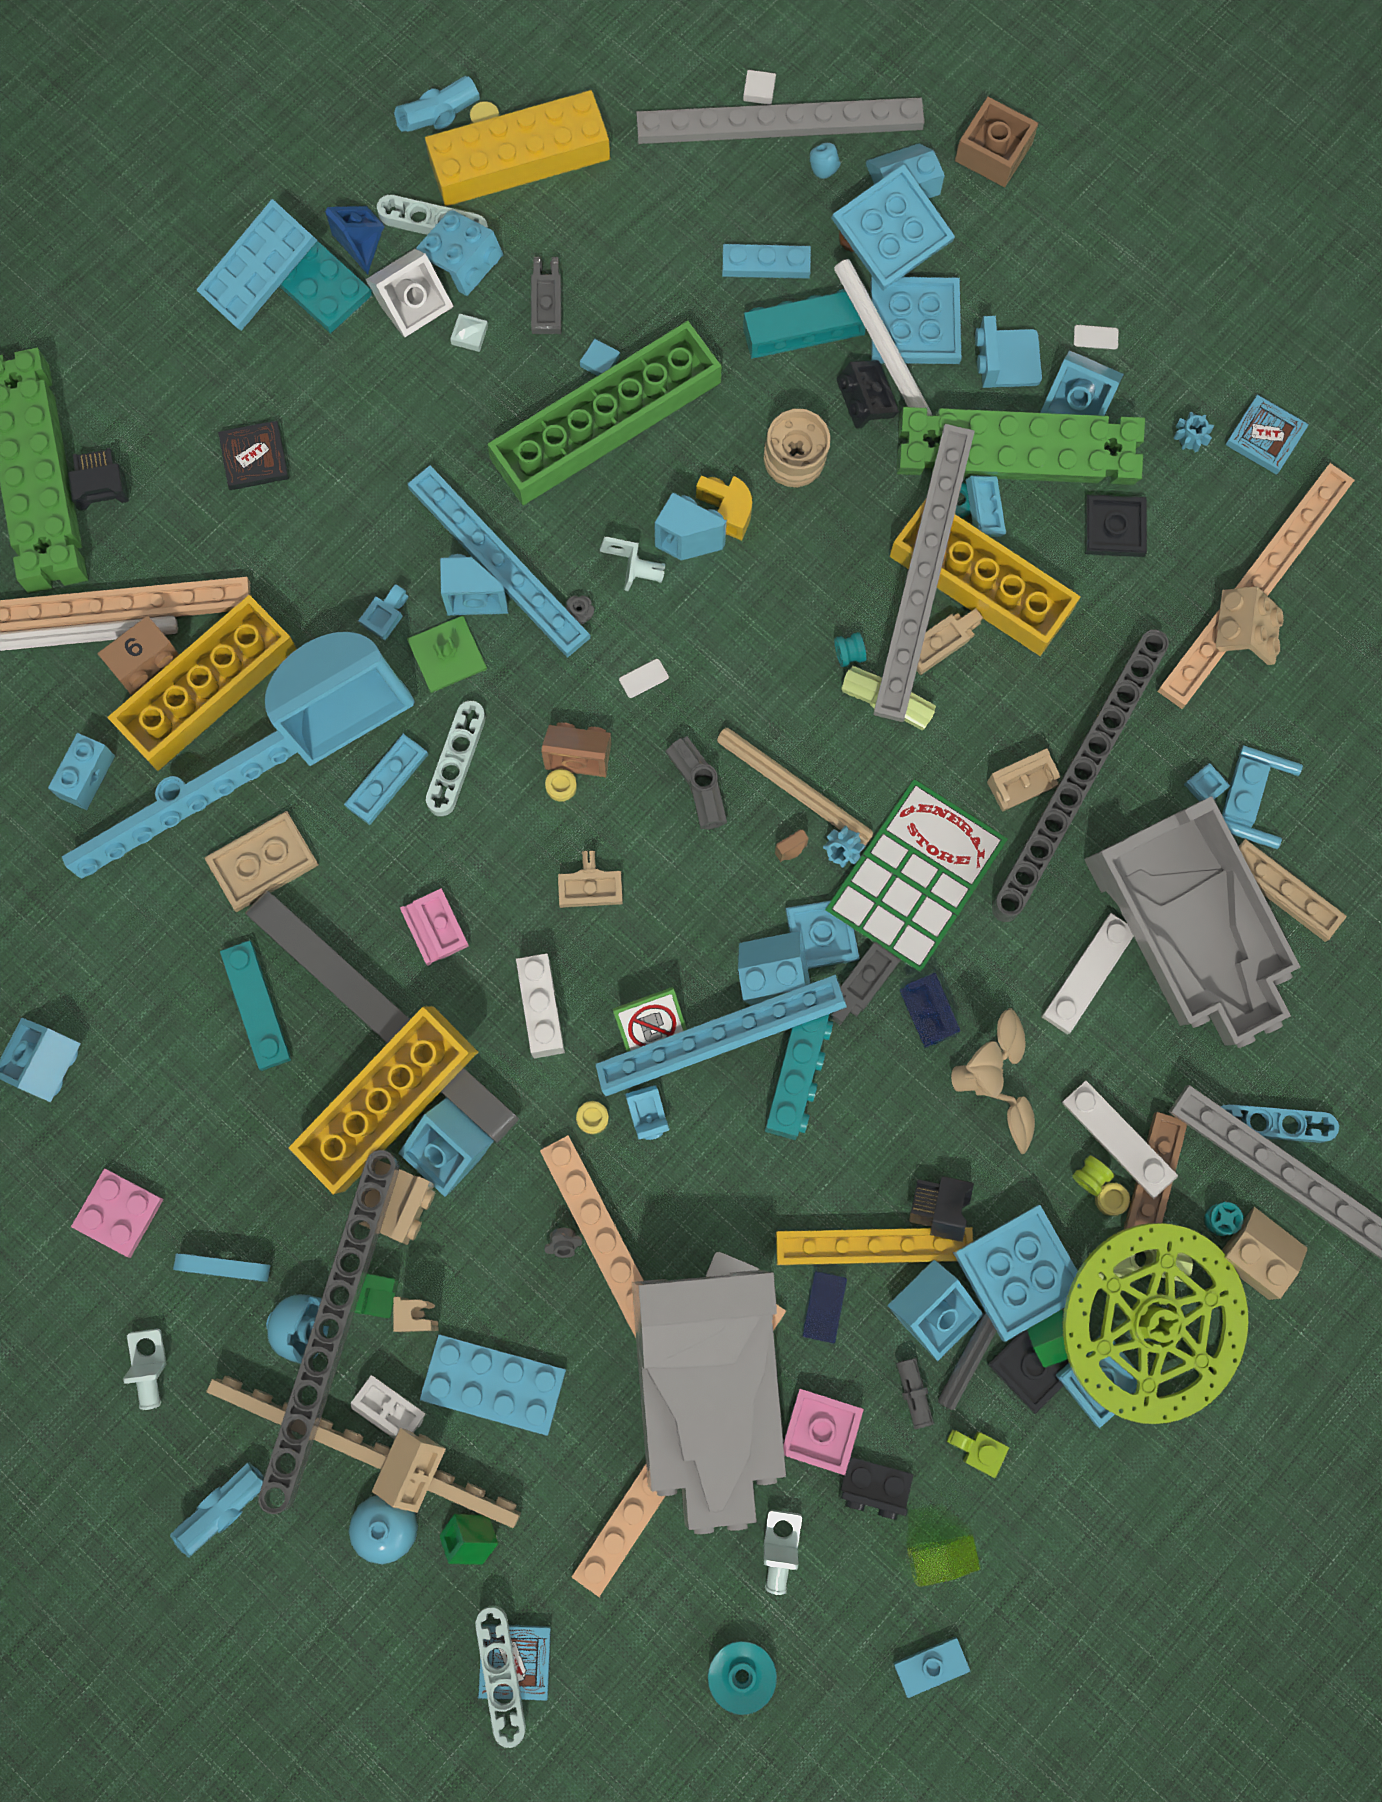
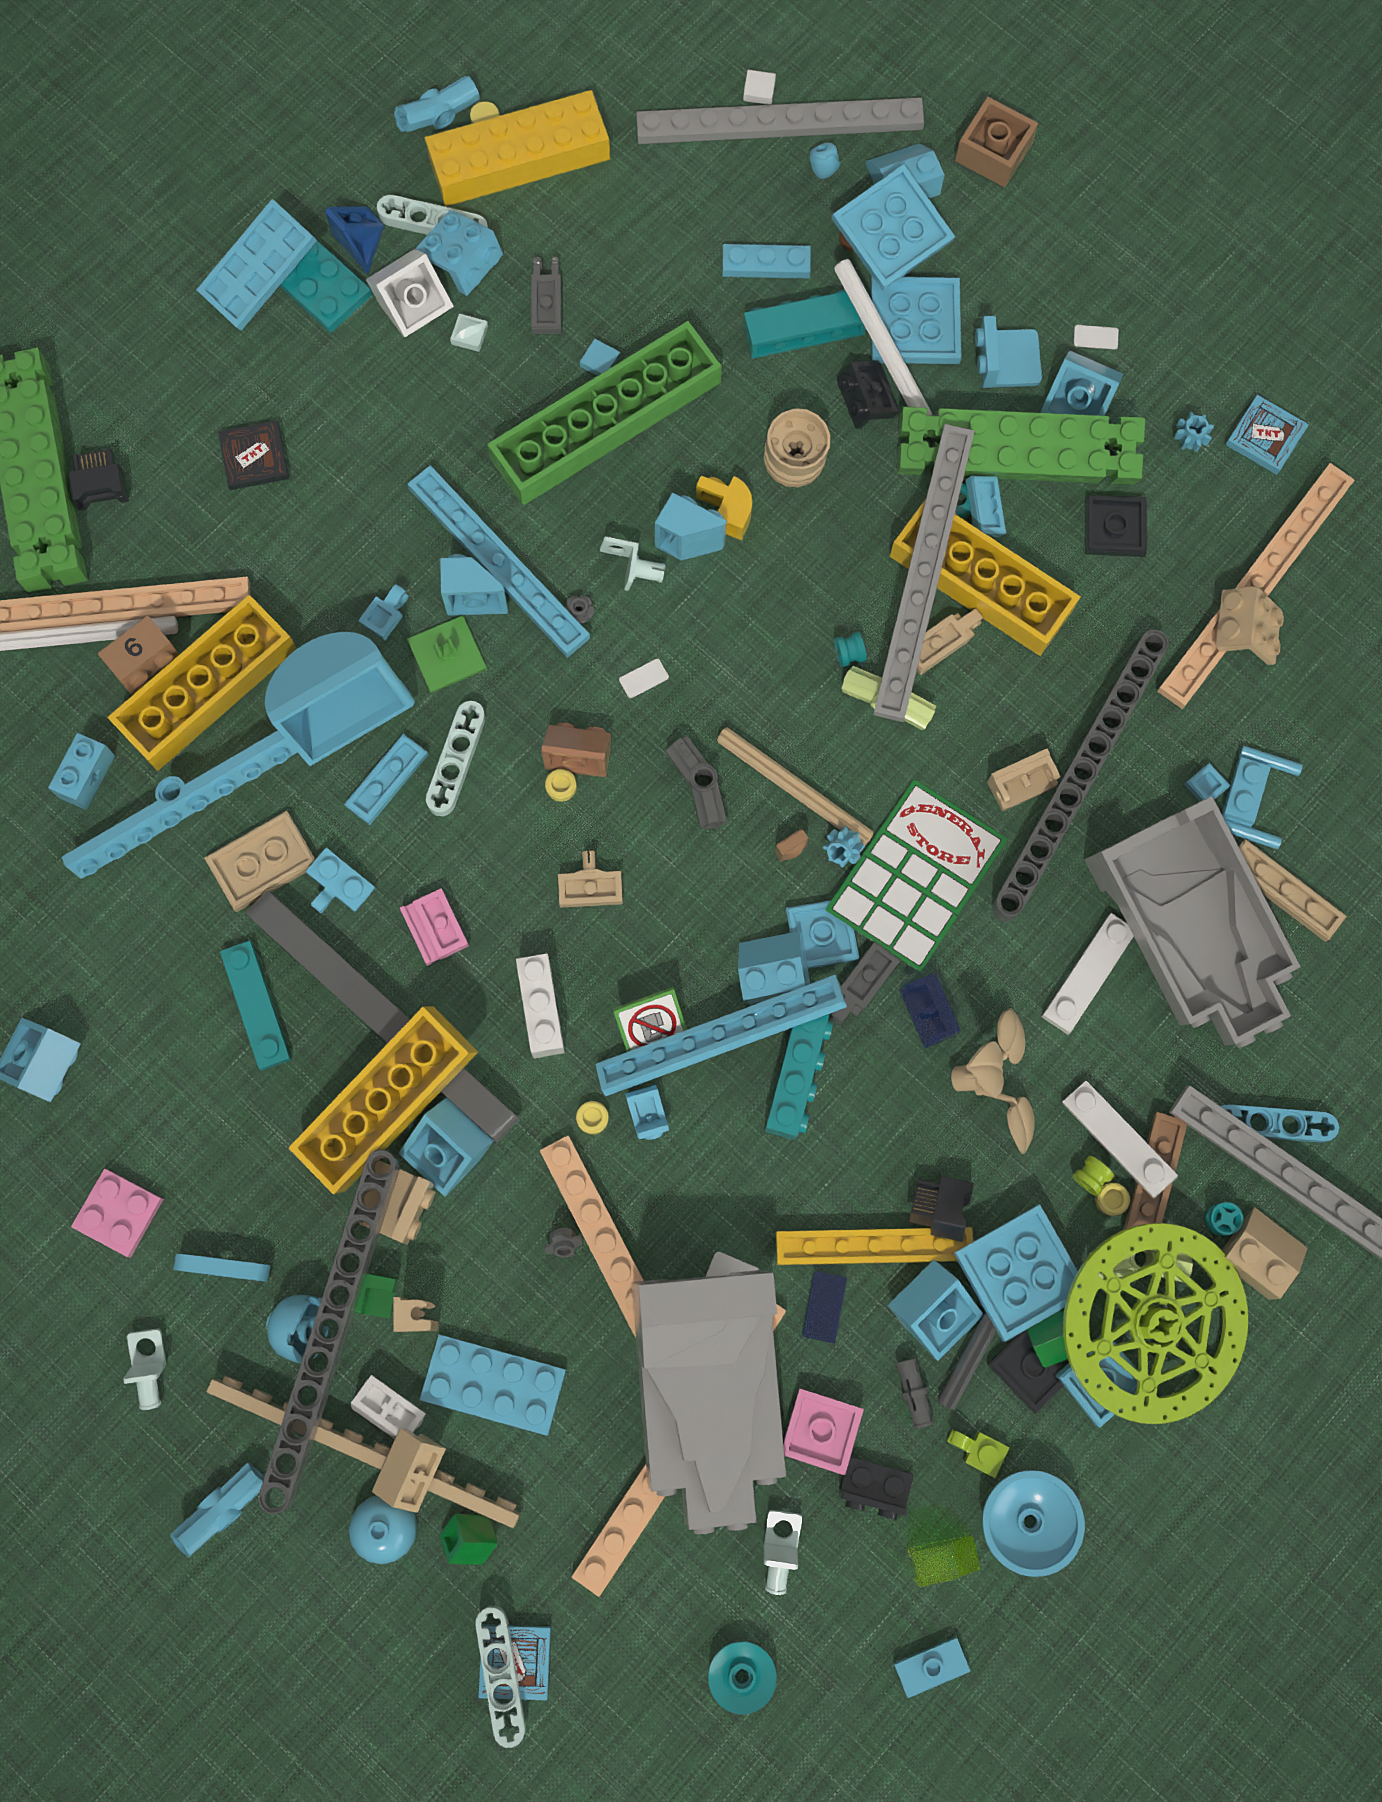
none -> medium azure plate [306,848,375,913]
none -> medium azure dish [982,1470,1085,1577]

